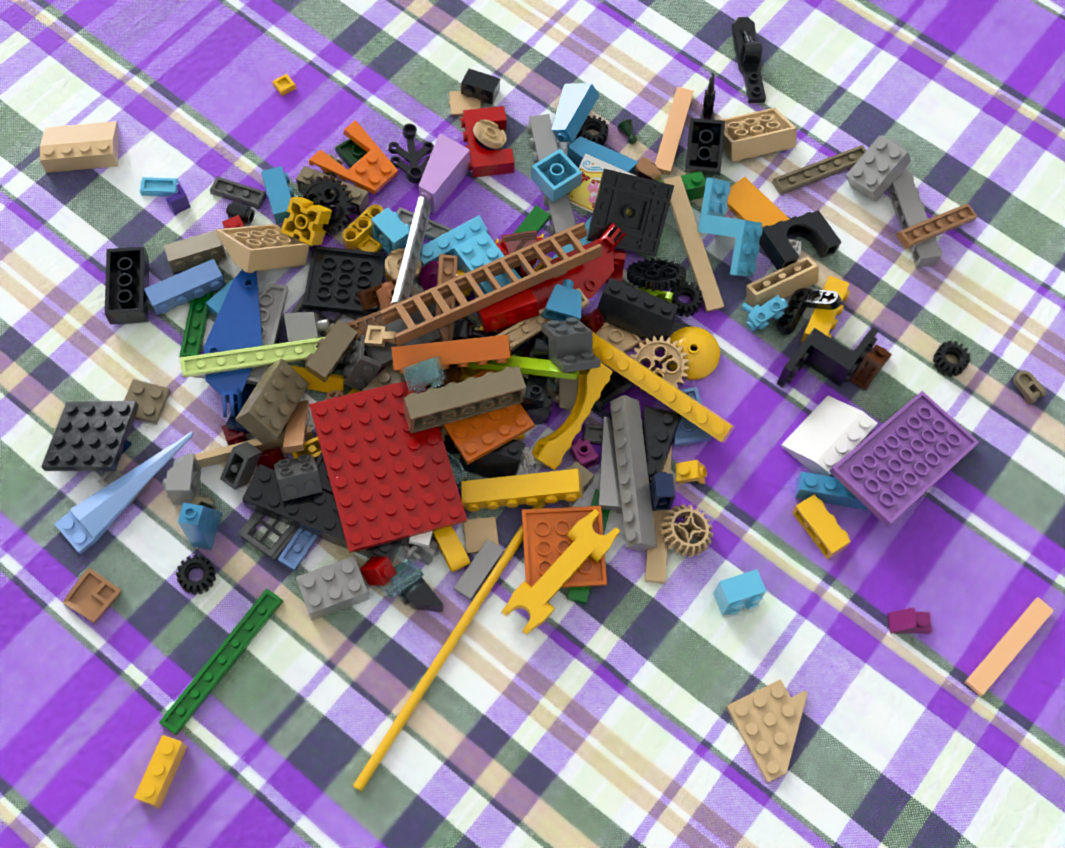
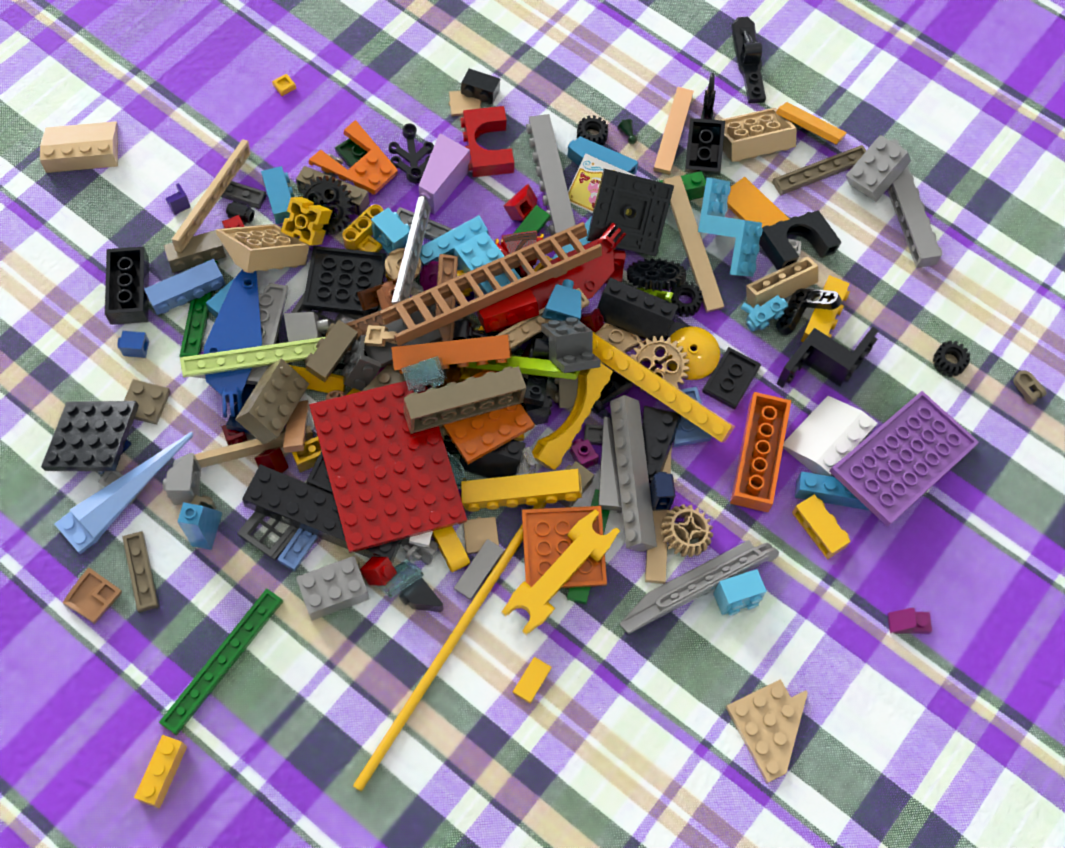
medium azure tile [140,177,179,196] -> none
black tyre [176,555,216,595] -> none
dark grey brick [220,441,262,490] -> none
dark grey bracket [274,454,322,501] -> none
tan tile [473,119,507,149] -> none
medium azure brick [531,149,582,202] -> none
slope [552,83,599,142] -> none
medium nougat rock [635,156,662,181] -> none
yellow bracket [676,460,707,484] -> none
reddish brown bracket [850,344,892,391] -> none
medium nougat tile [896,203,978,249] -> none
light nougat tile [964,597,1054,697] -> none
none -> blue brick [117,331,149,358]
none -> dark tan tile [122,531,159,613]
none -> tan tile [172,139,251,253]
none -> red slope [503,184,538,221]
none -> yellow tile [513,657,552,703]
none -> light grey hinge [620,540,779,634]
none -> black tile [702,347,761,410]
none -> orange brick [730,392,791,513]
none -> light orange tile [776,102,847,145]

